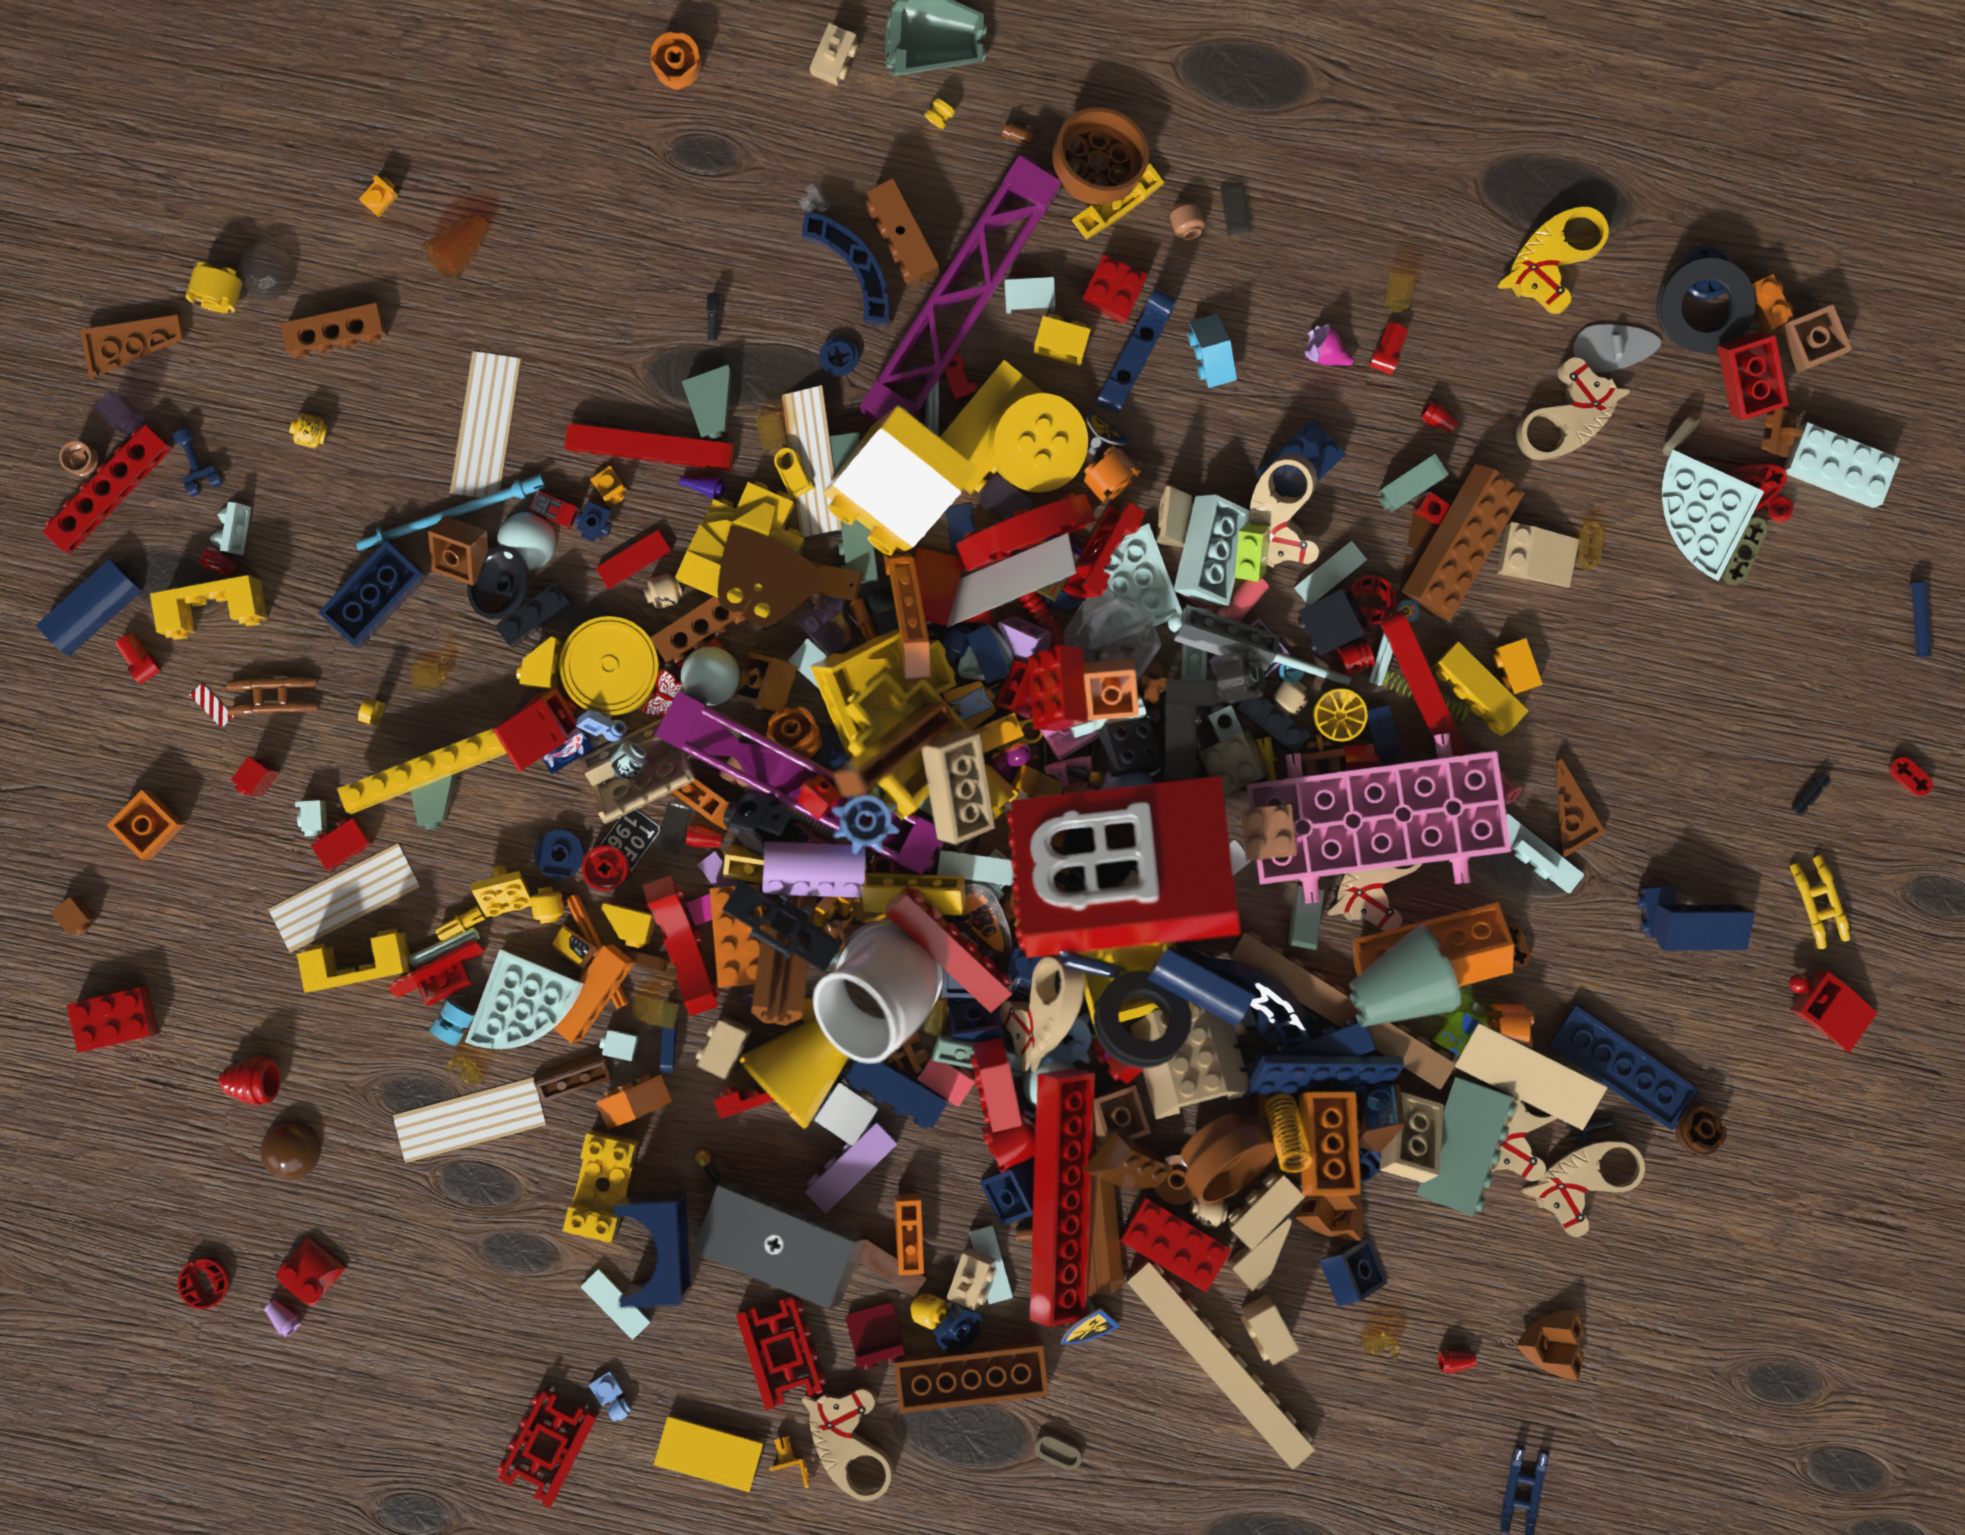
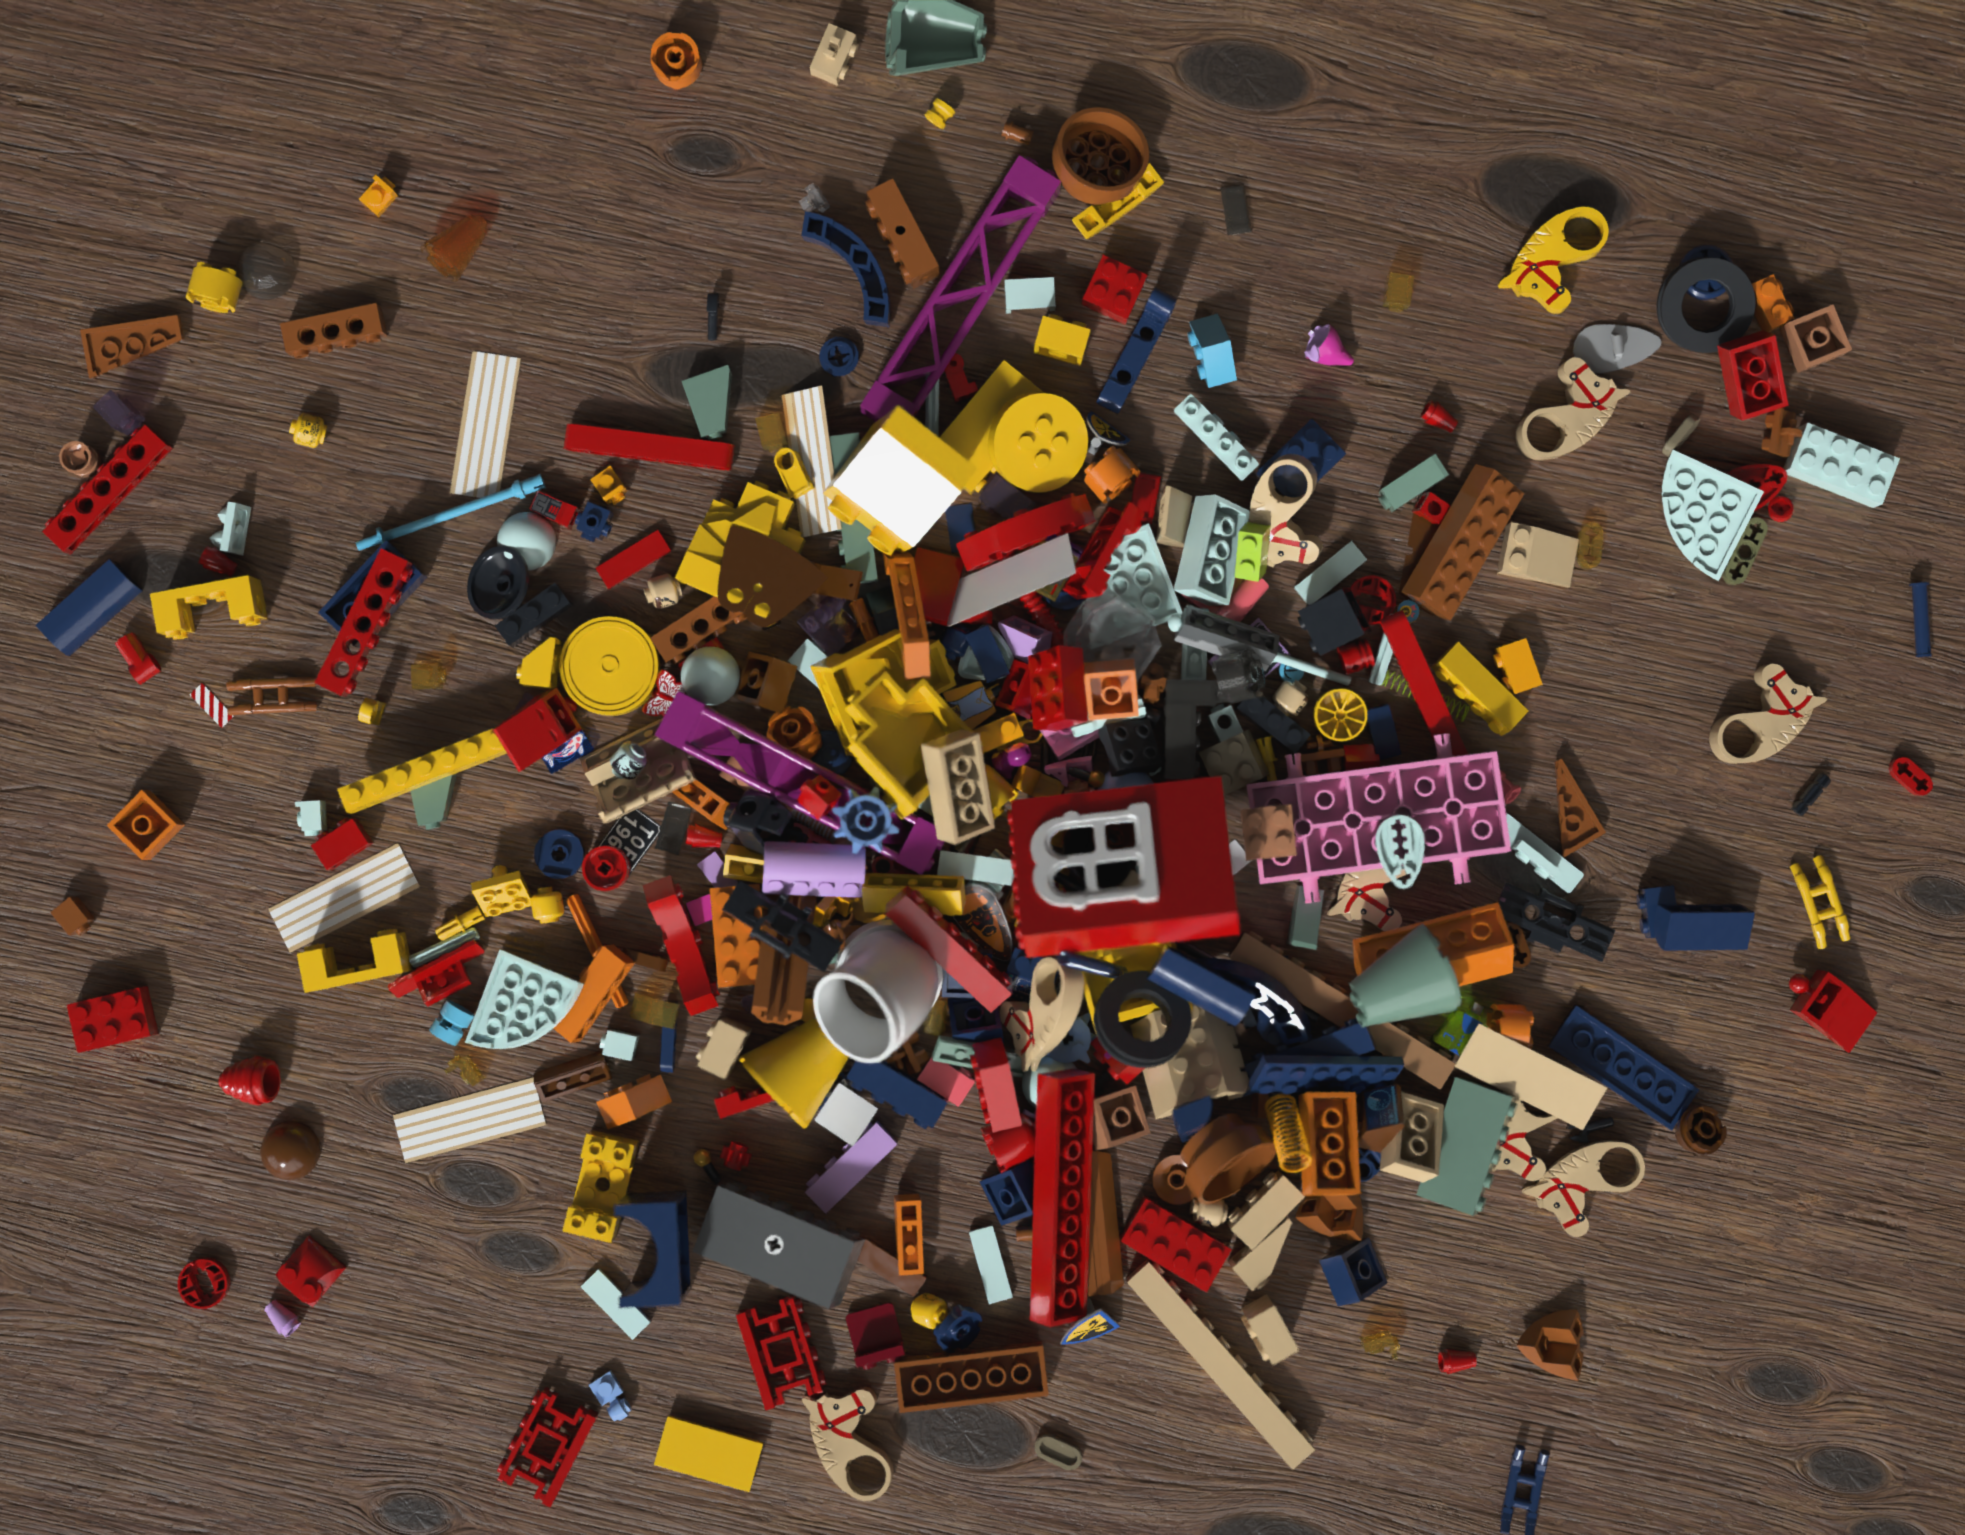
dark blue bar [172,428,223,497] -> none
red brick [230,756,280,797] -> none
dark orange slope [428,516,488,585] -> none
slope [550,924,597,969] -> none
light blue plate [576,709,626,741] -> none
yellow slope [602,903,655,948] -> none
dark purple cone [679,475,725,500] -> none
light orange bracket [770,1436,811,1488] -> none
dark orange brick [833,701,955,796] -> none
tan brick [947,1248,997,1310] -> none
reddish brown slope [1084,1131,1173,1190] -> none
nougat head [1169,201,1205,240] -> none
red piece [1369,322,1408,375] -> none
none -> red brick [314,548,413,697]
none -> red gear [720,1141,752,1171]
none -> red tile [1131,472,1161,525]
none -> dark blue brick [1172,1095,1212,1143]
none -> light aqua bracket [1174,394,1259,481]
none -> light aqua piece [1375,815,1424,889]
none -> black piece [1498,882,1616,962]
none -> tan animal [1709,664,1827,764]

